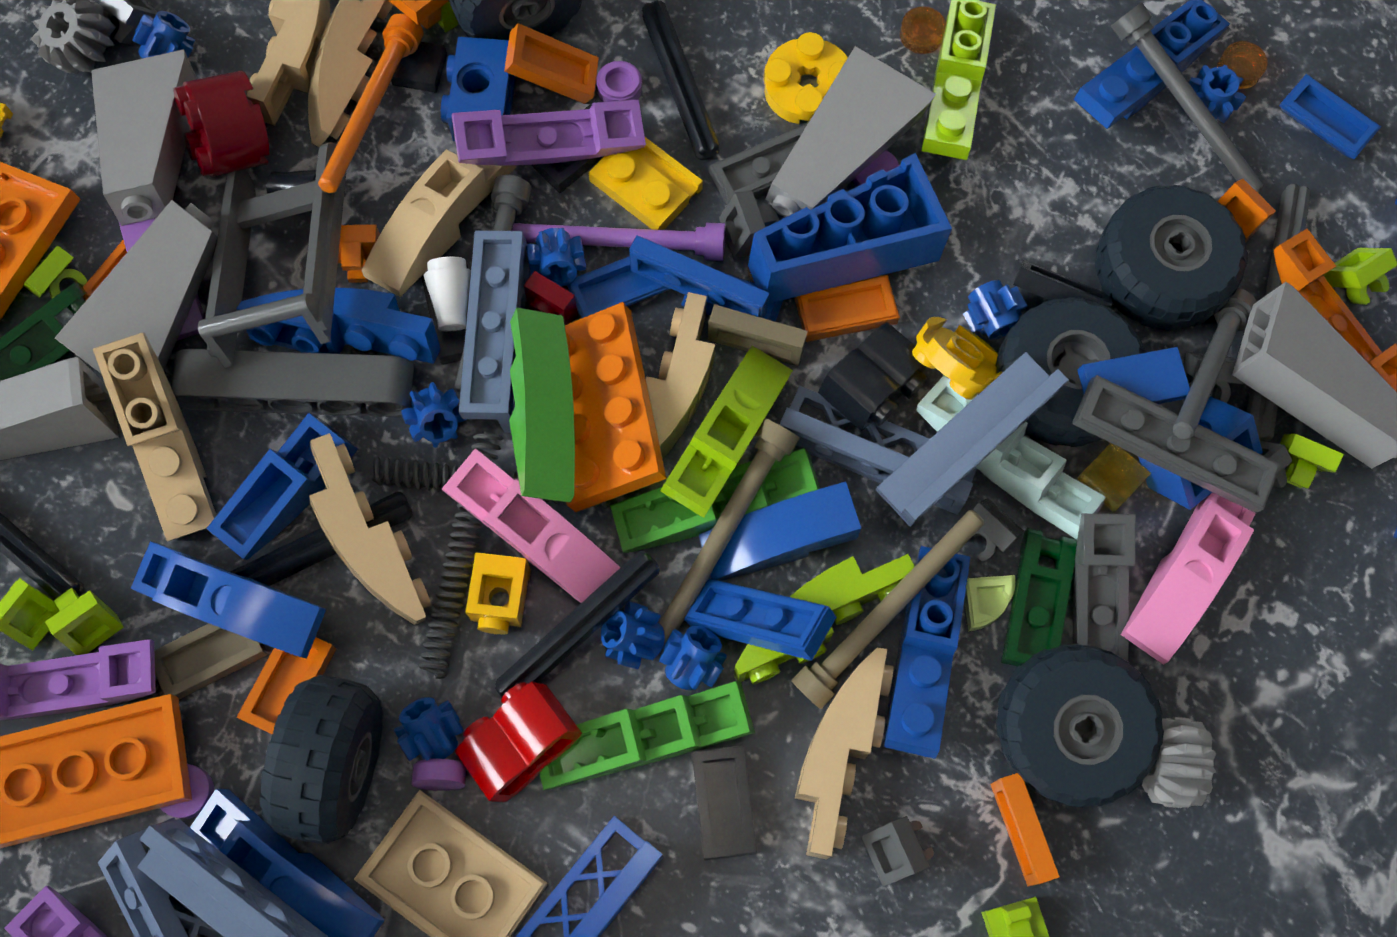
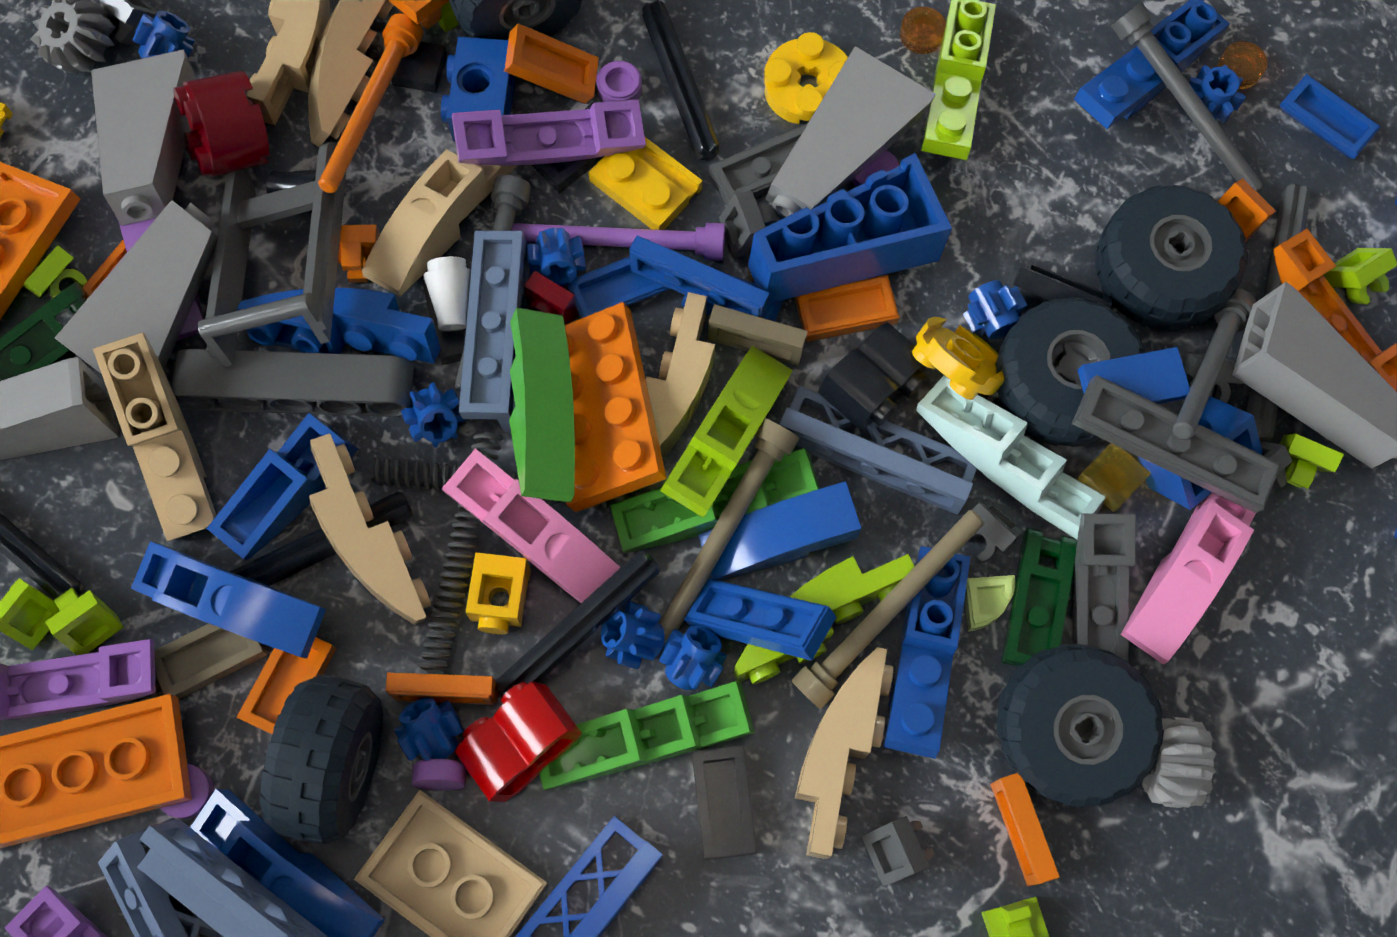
sand blue fence [876,352,1069,527] -> none
none -> orange tile [385,672,498,705]

